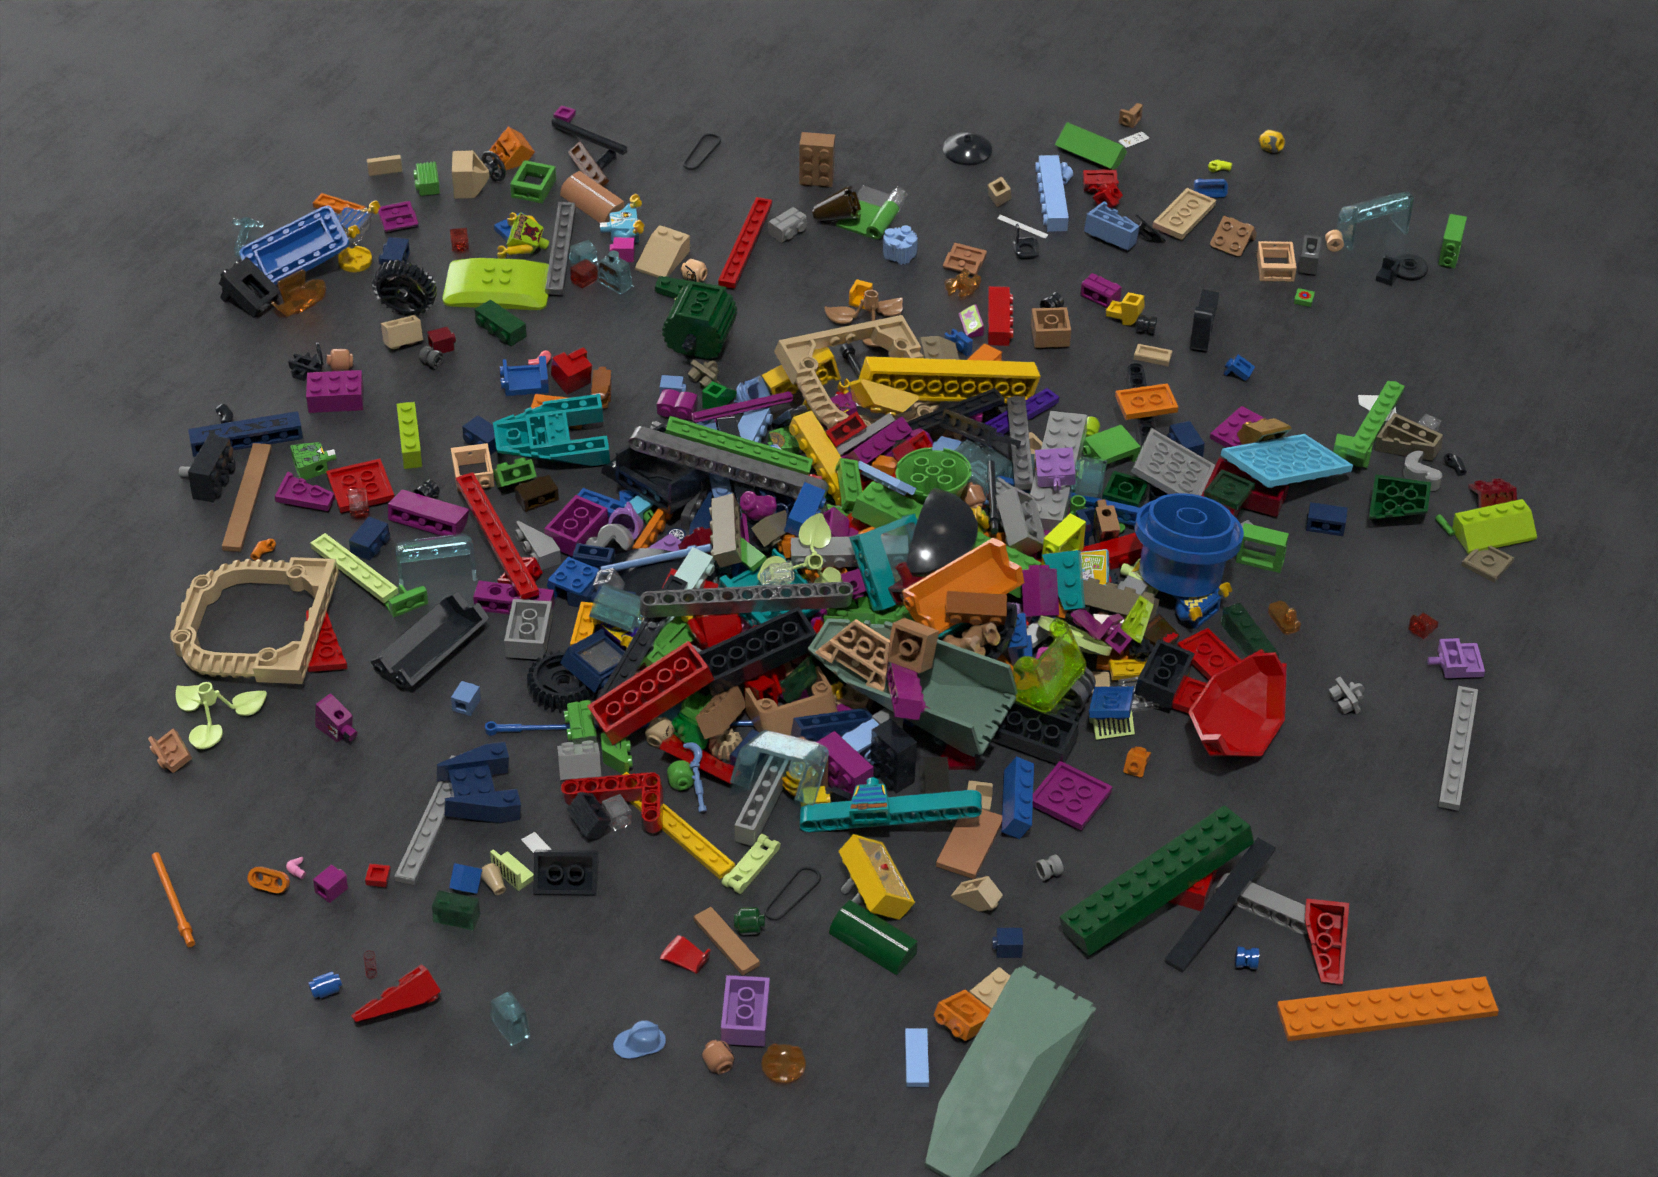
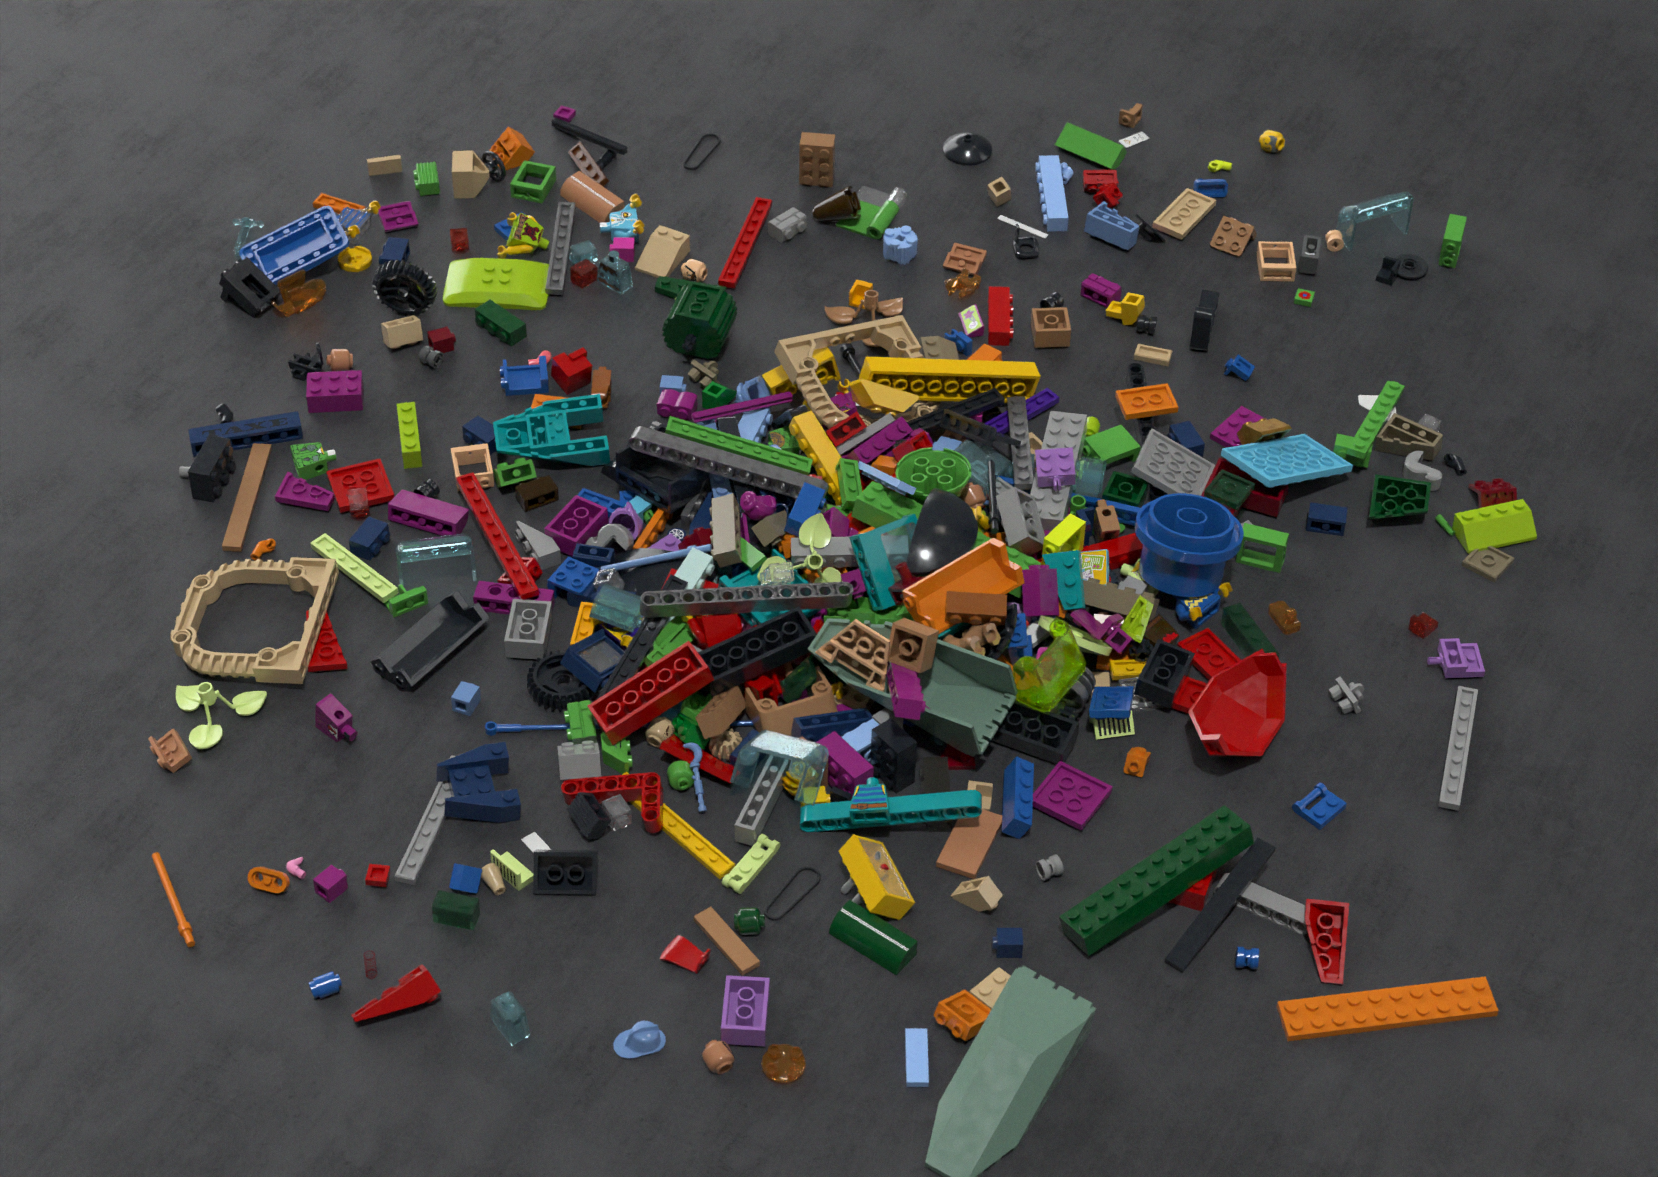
none -> blue plate [1292,783,1347,830]

